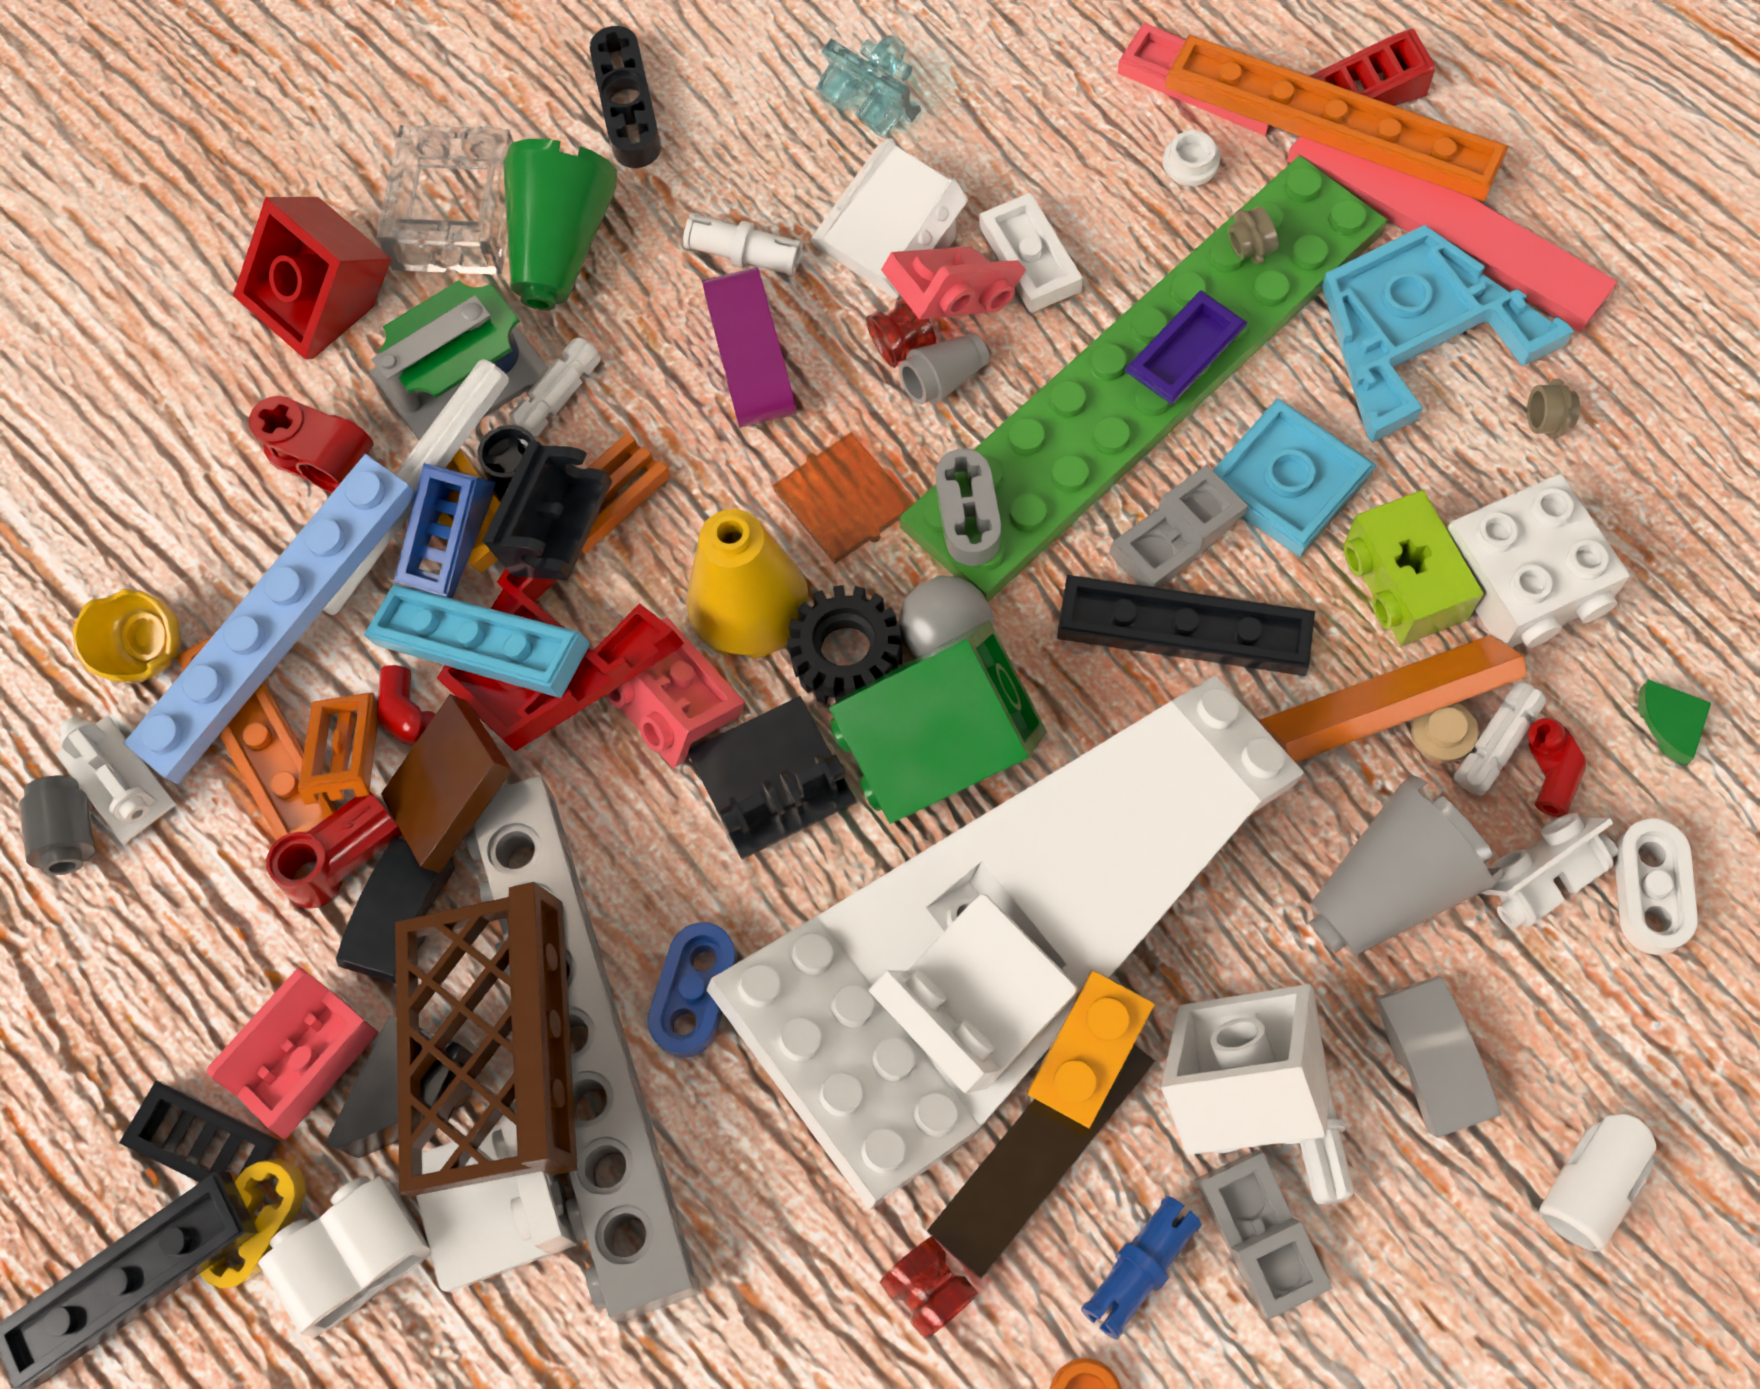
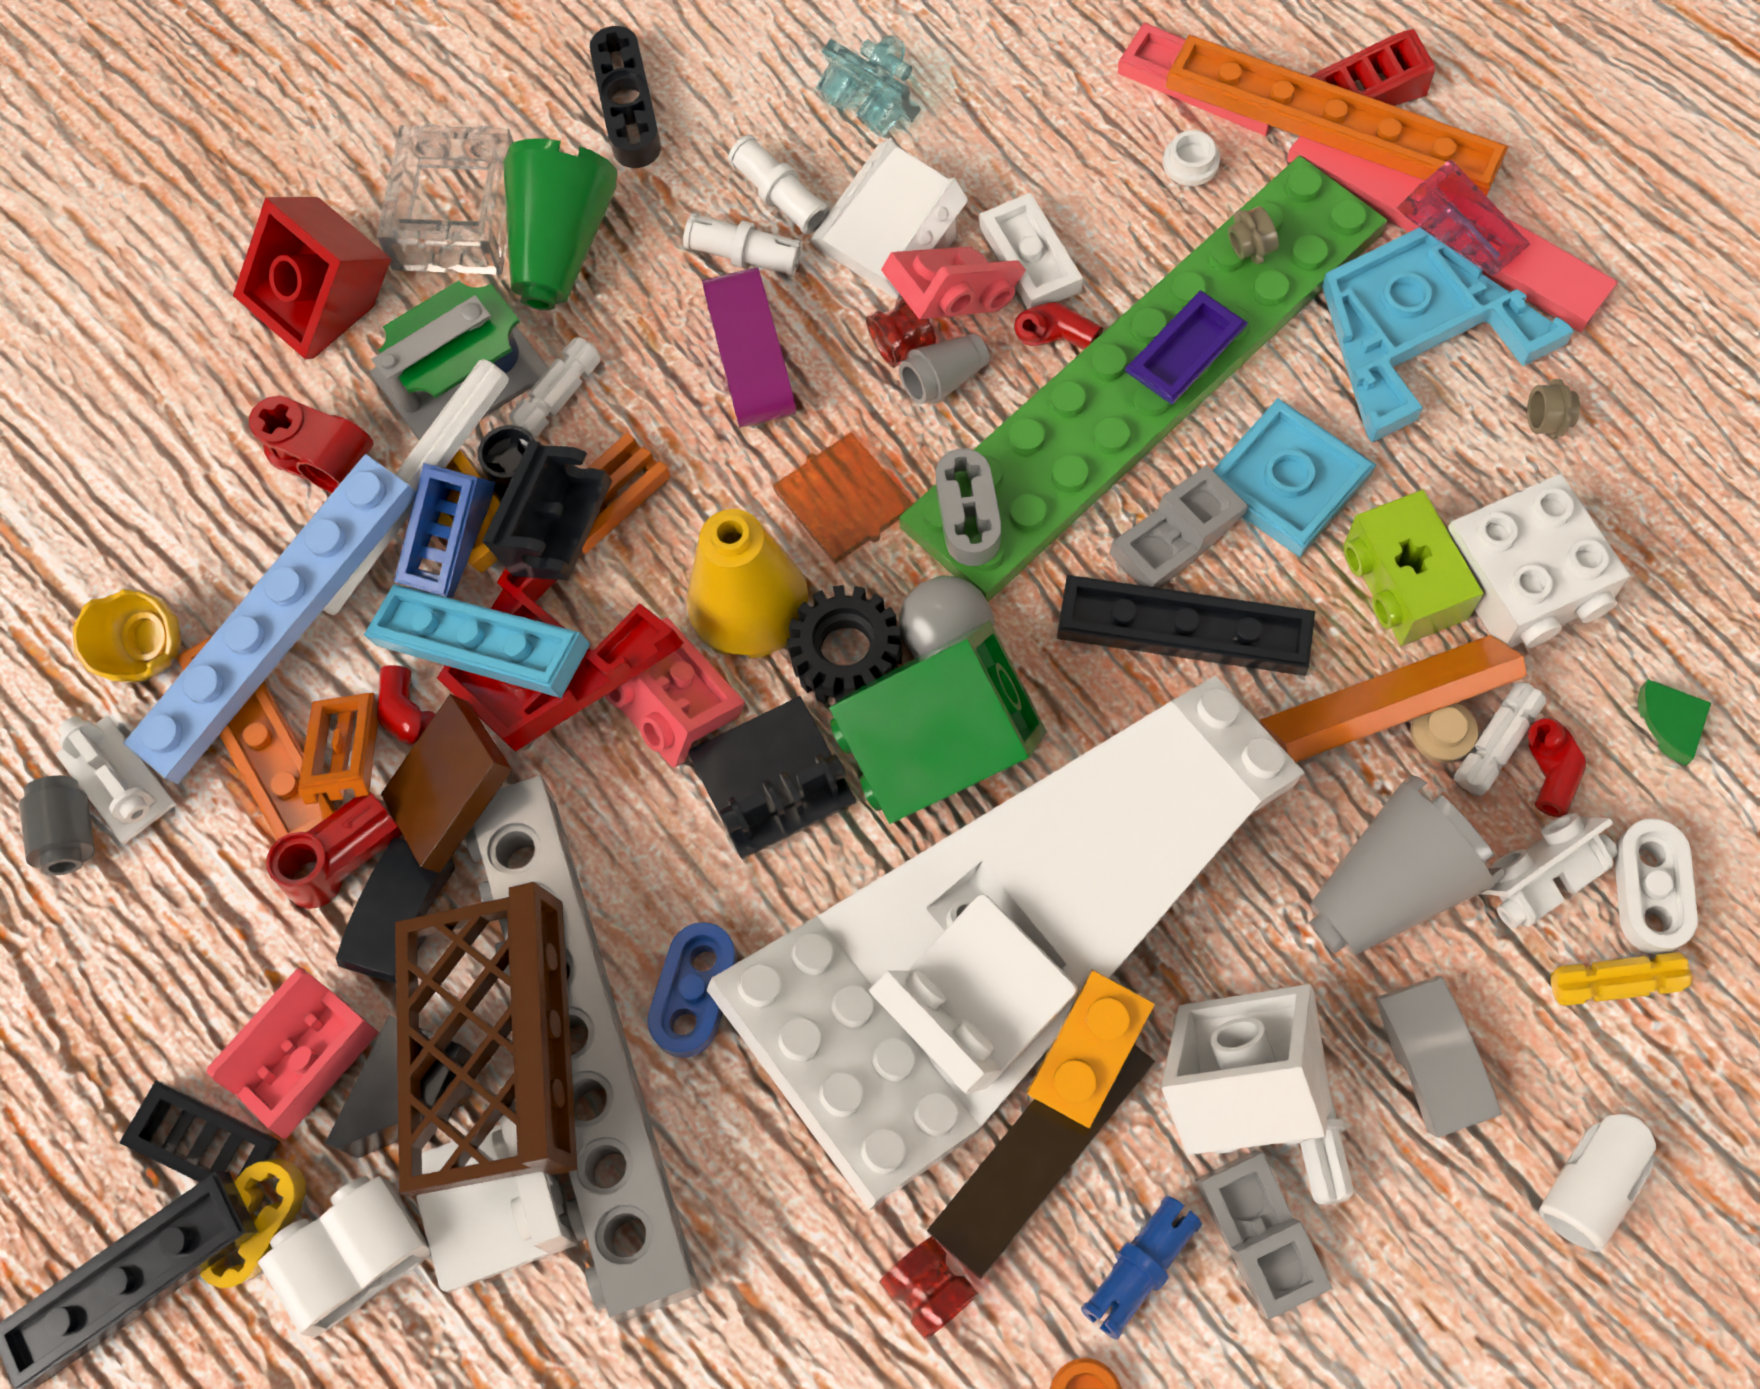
none -> white pin [728,135,829,235]
none -> red arm [1014,302,1104,350]
none -> clear pink slope [1397,159,1530,277]
none -> yellow axle [1550,952,1692,1006]

